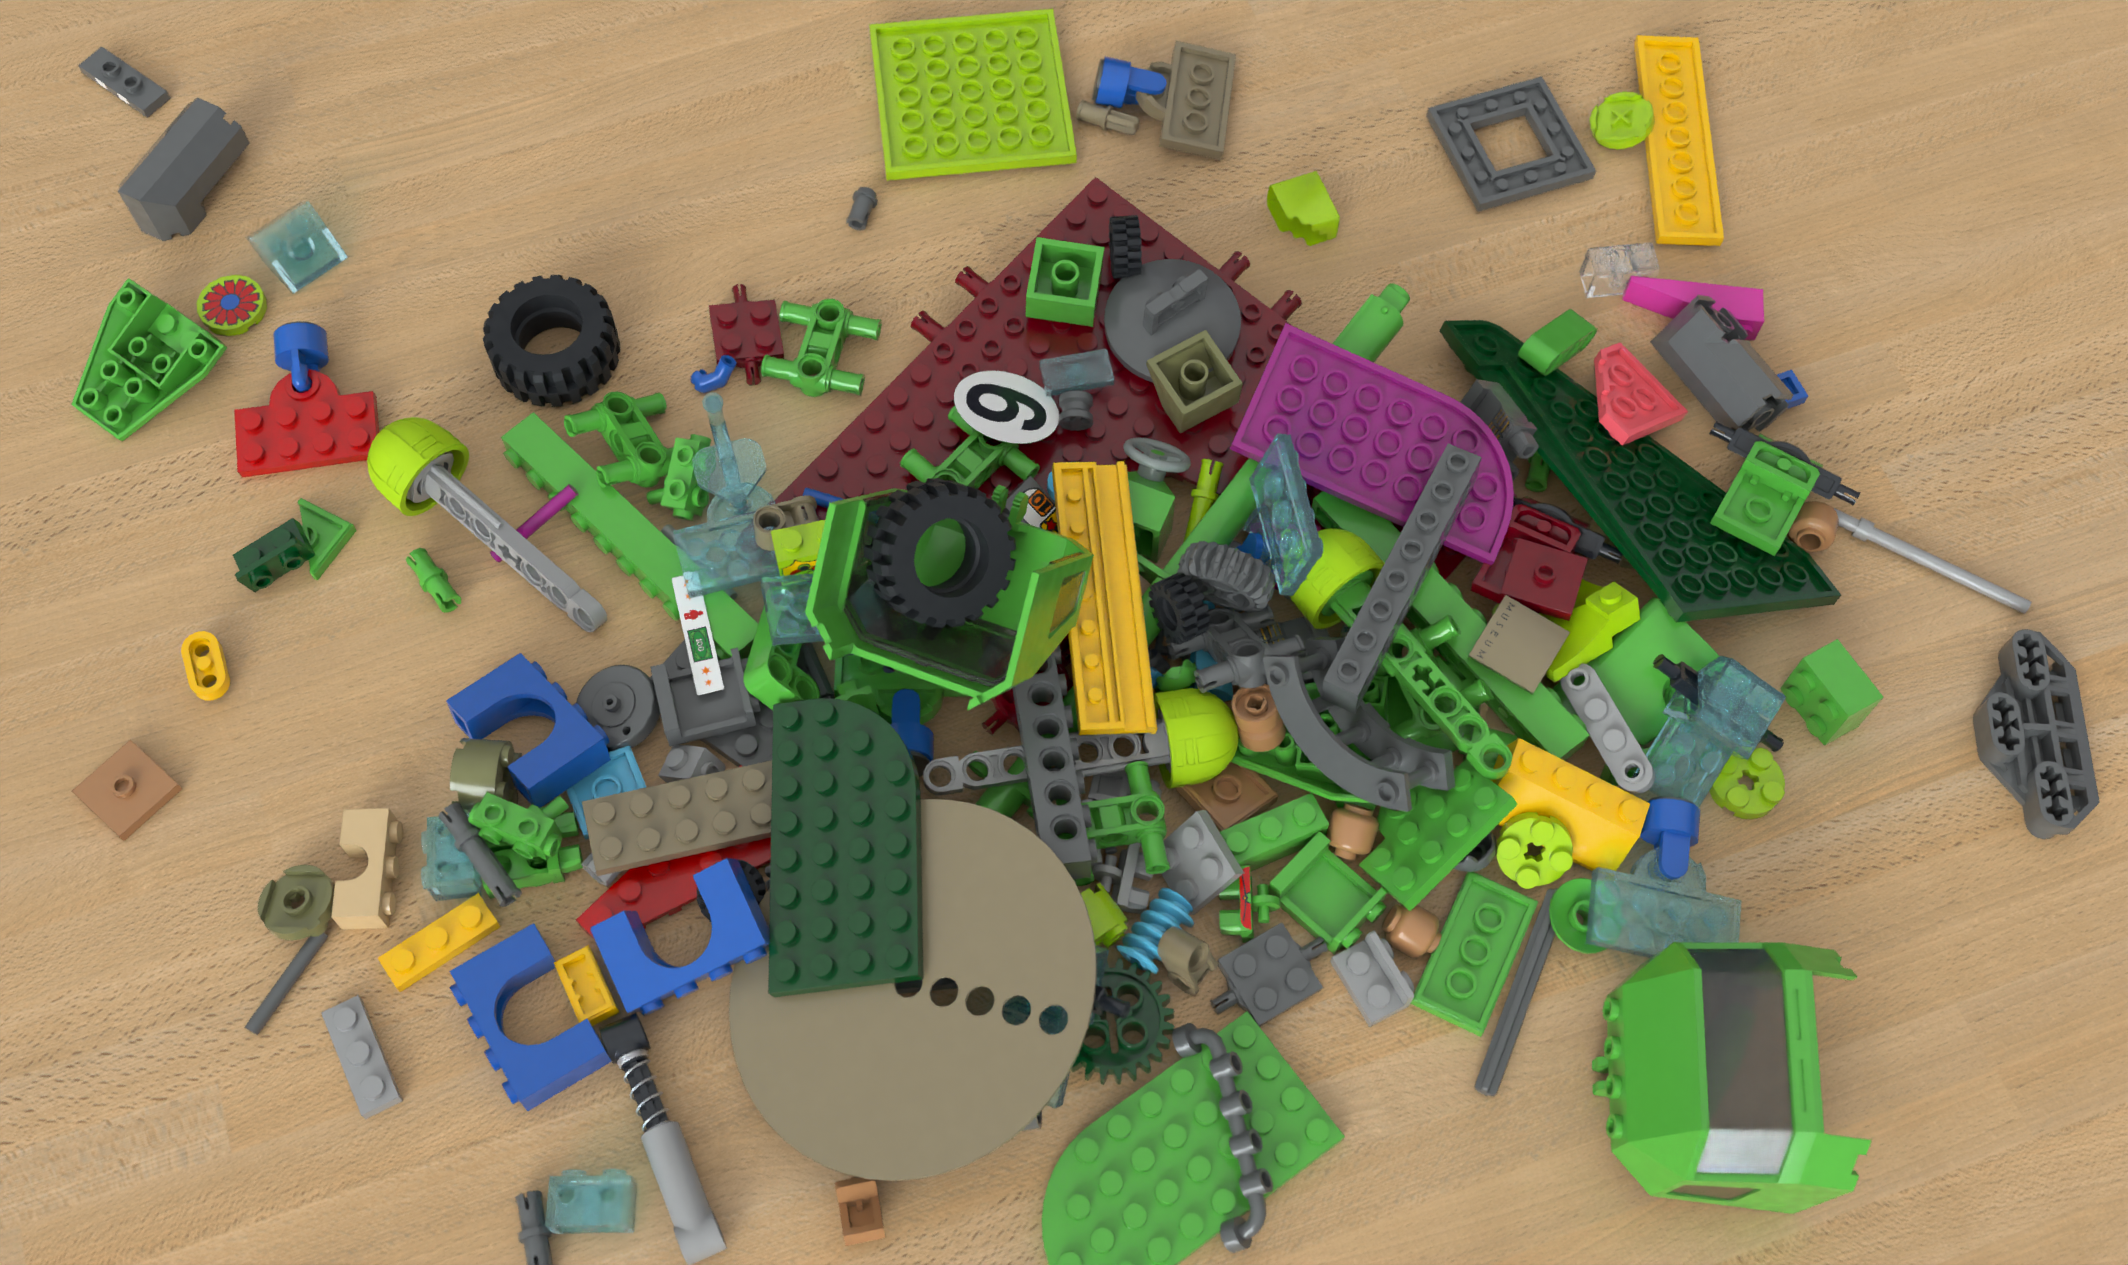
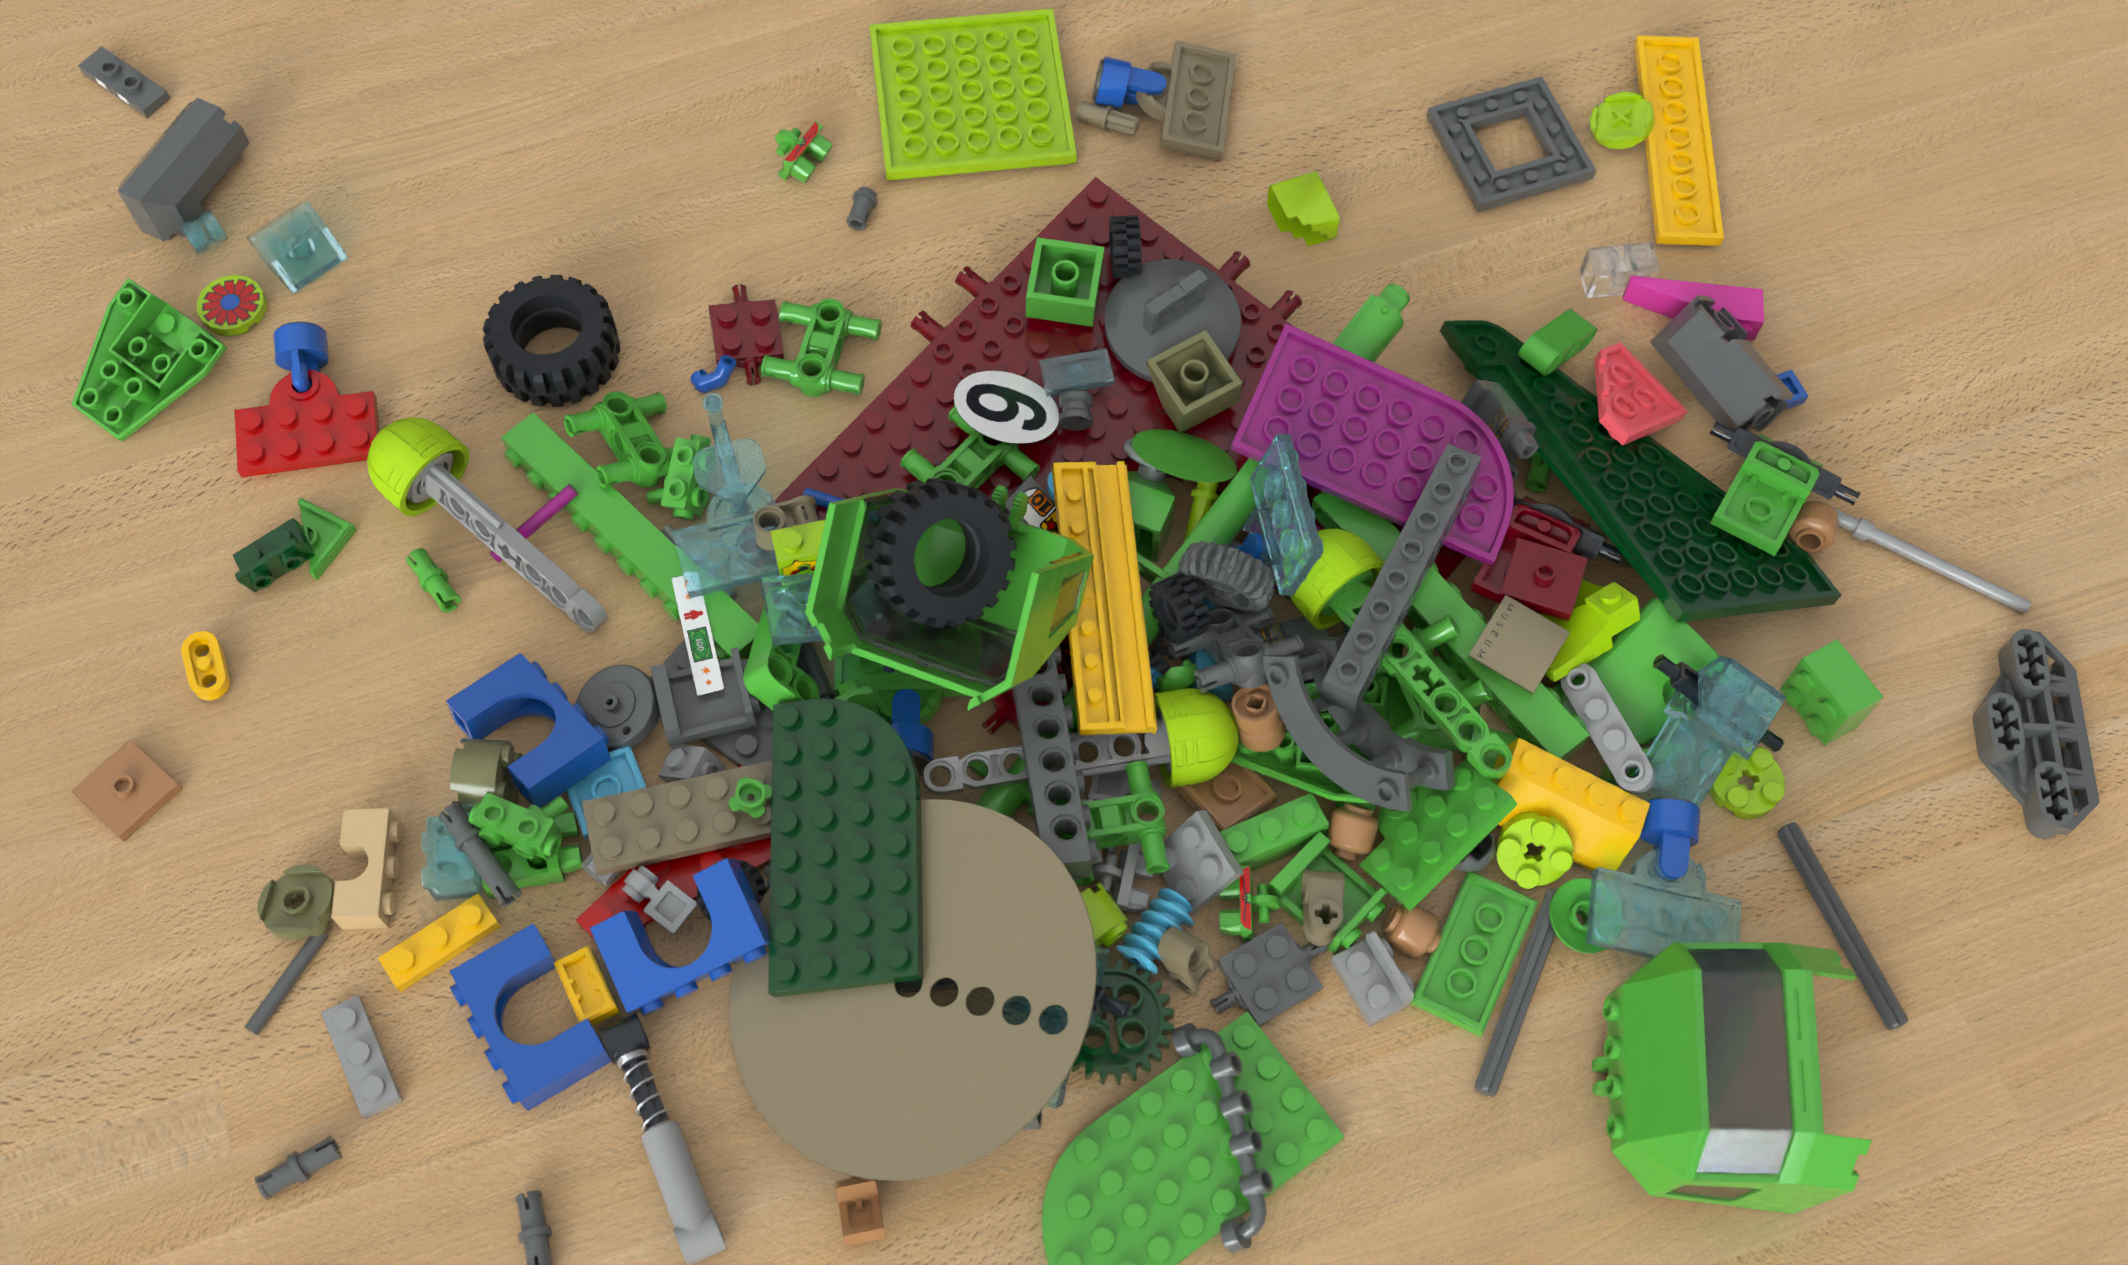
clear light blue brick [545,1169,638,1234] -> none
none -> clear light blue wheel [179,210,228,254]
none -> dark grey pin [255,1135,342,1200]
none -> light grey plate [622,865,698,935]
none -> bright green plate [729,777,772,819]
none -> bright green hips [775,121,832,183]
none -> bright green sticker [1132,429,1237,483]
none -> dark tan piece [1301,869,1344,946]
none -> dark grey axle [1778,822,1908,1030]

